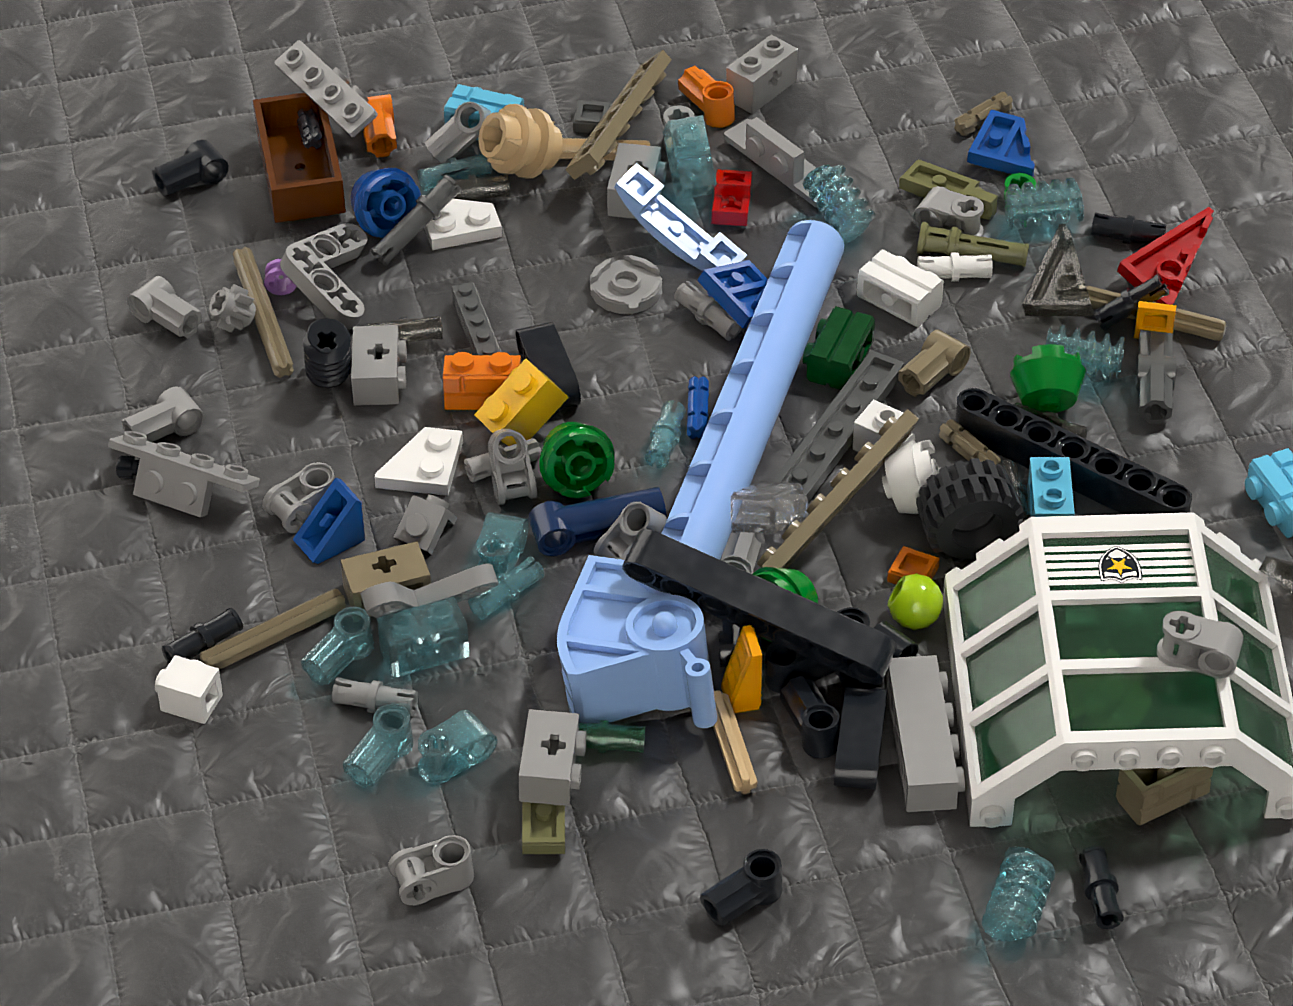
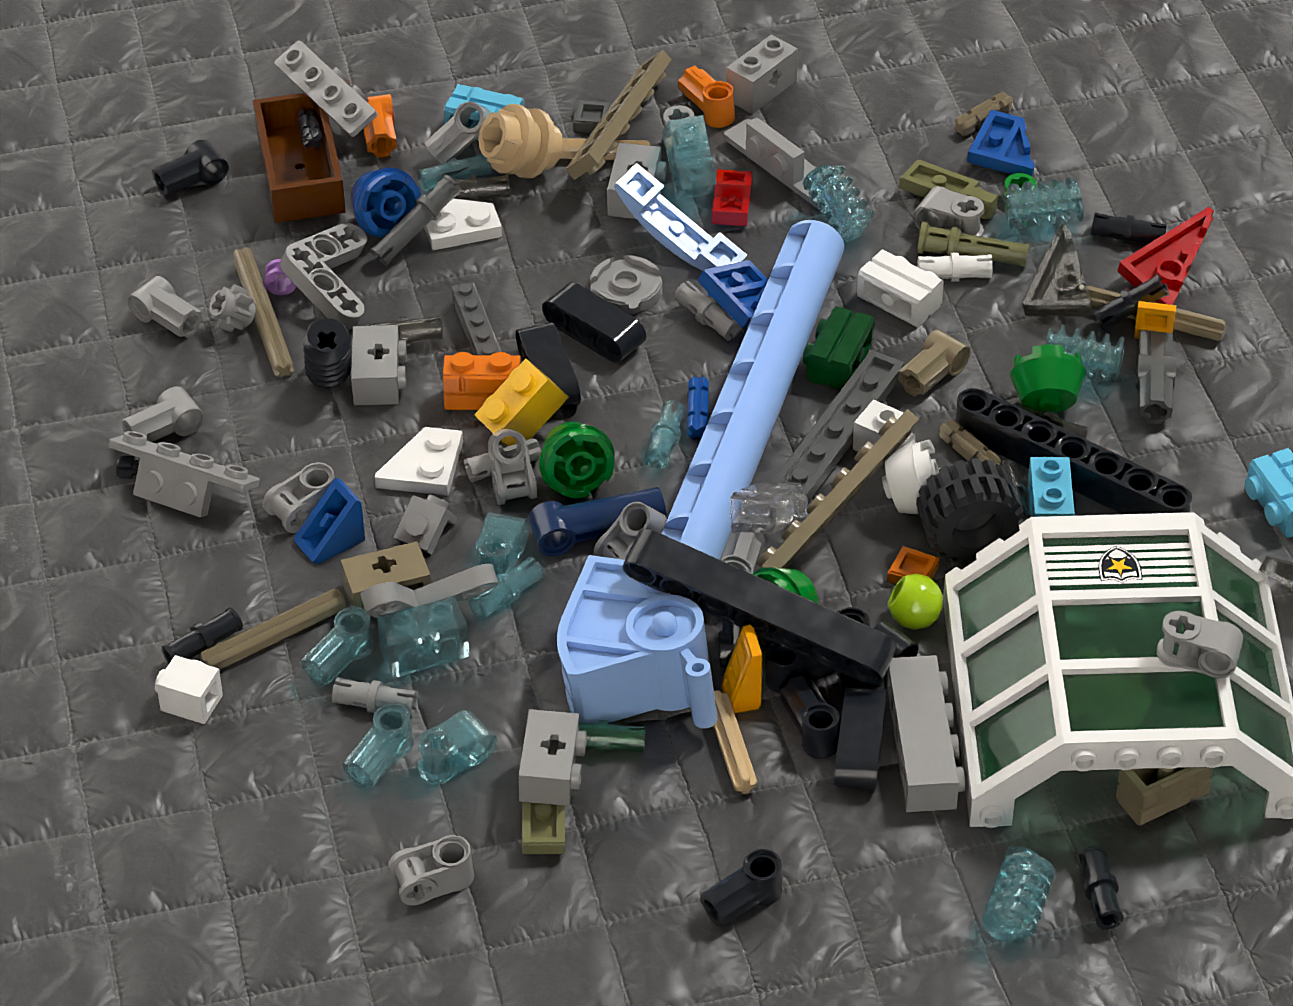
none -> black beam [542,282,647,363]

